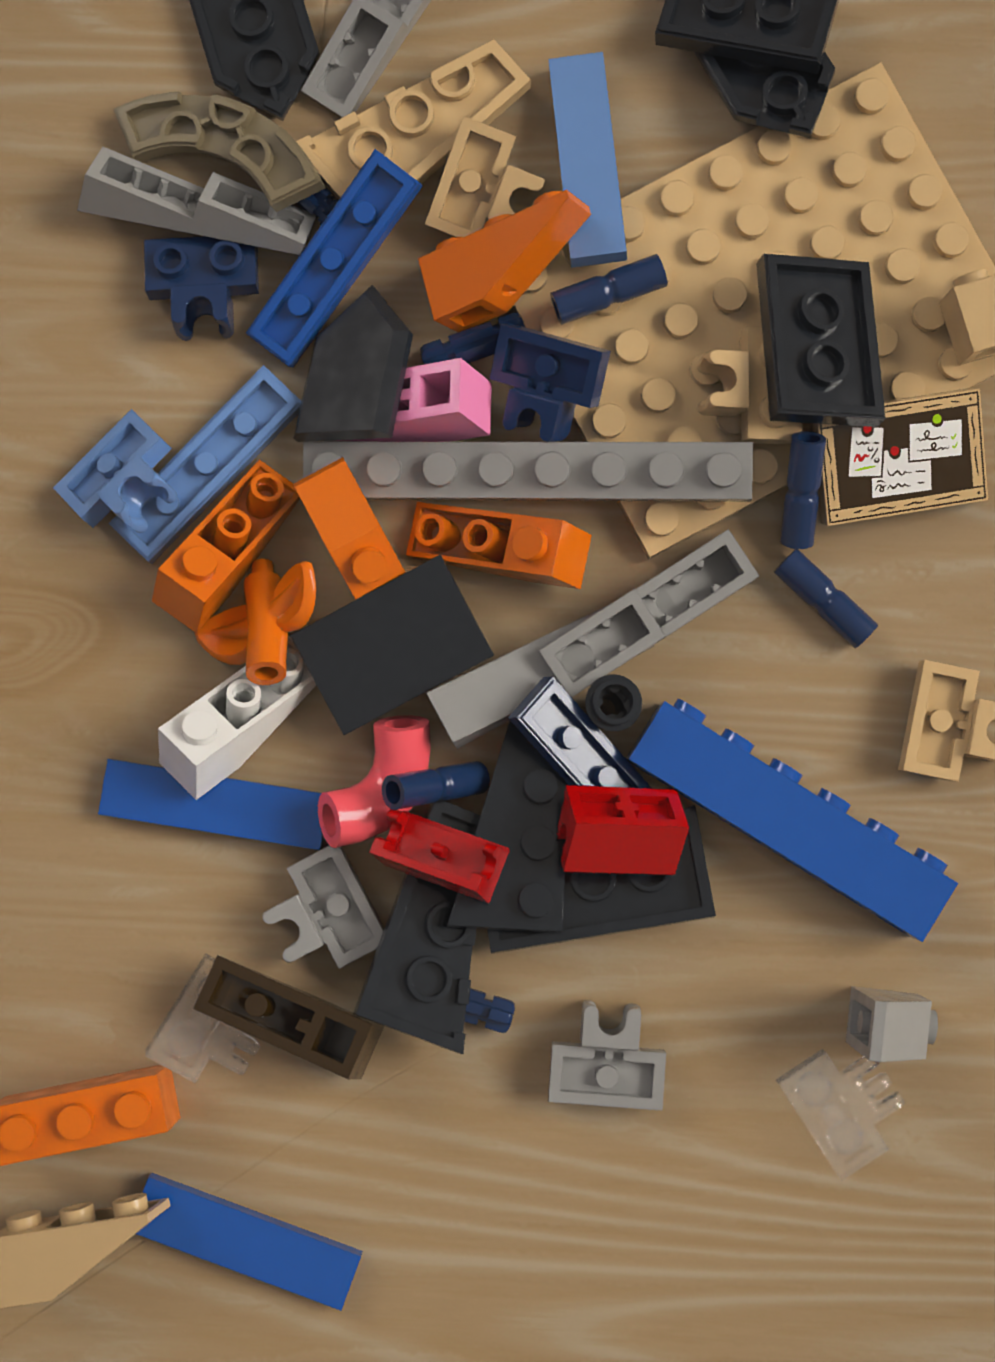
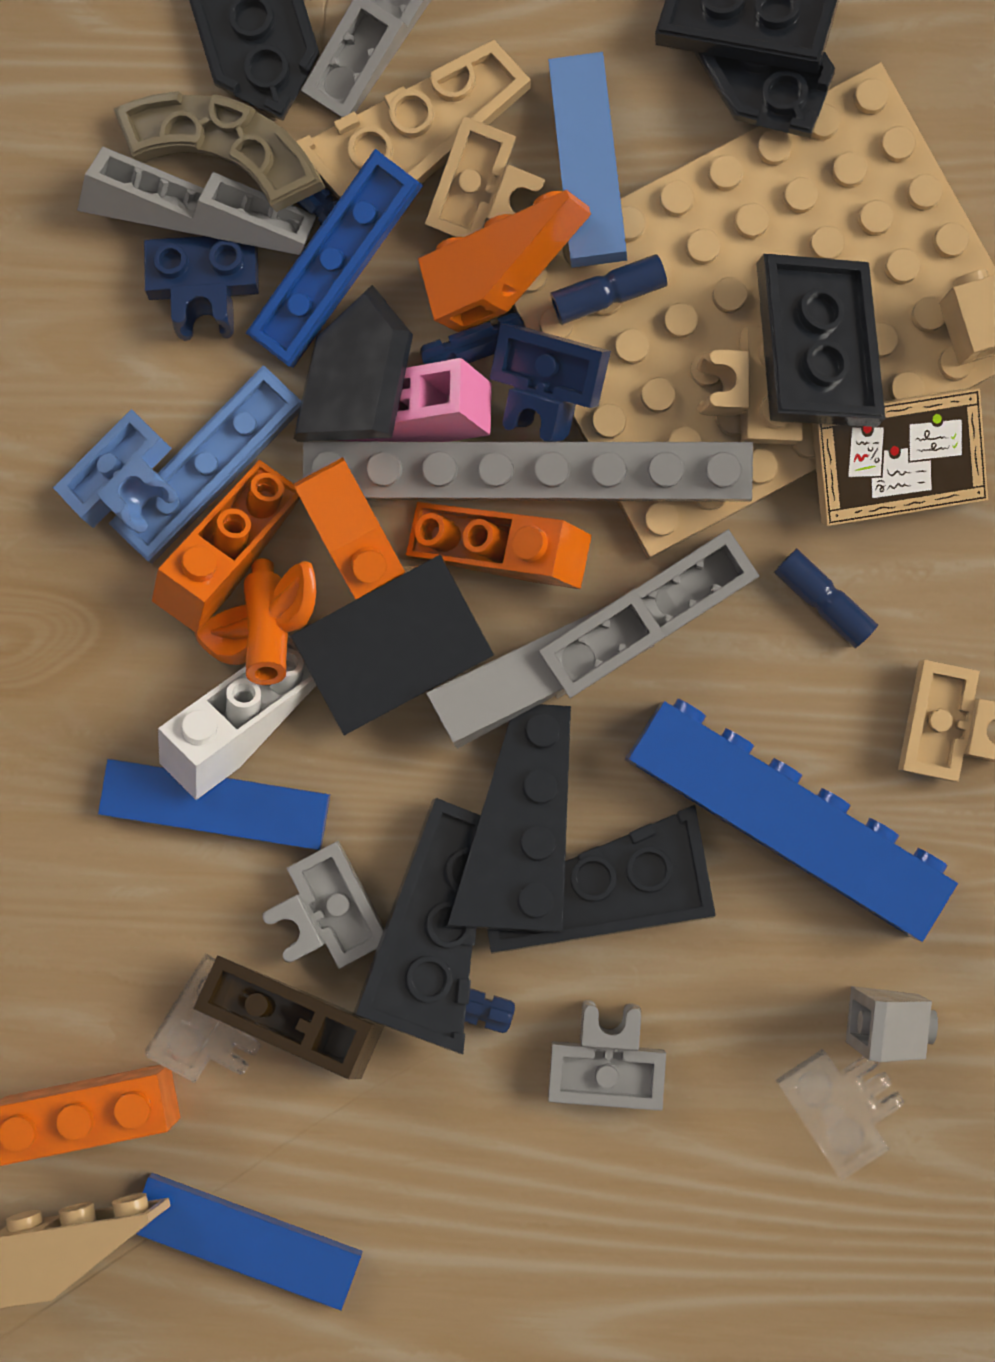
coral cylinder [318,715,431,848] -> none
red hinge [369,809,510,904] -> none
dark blue piece [382,761,490,810] -> none
tile [508,677,652,789] -> none
red hinge [557,785,689,875] -> none
black cone [585,674,642,731] -> none
dark blue piece [780,432,826,549] -> none

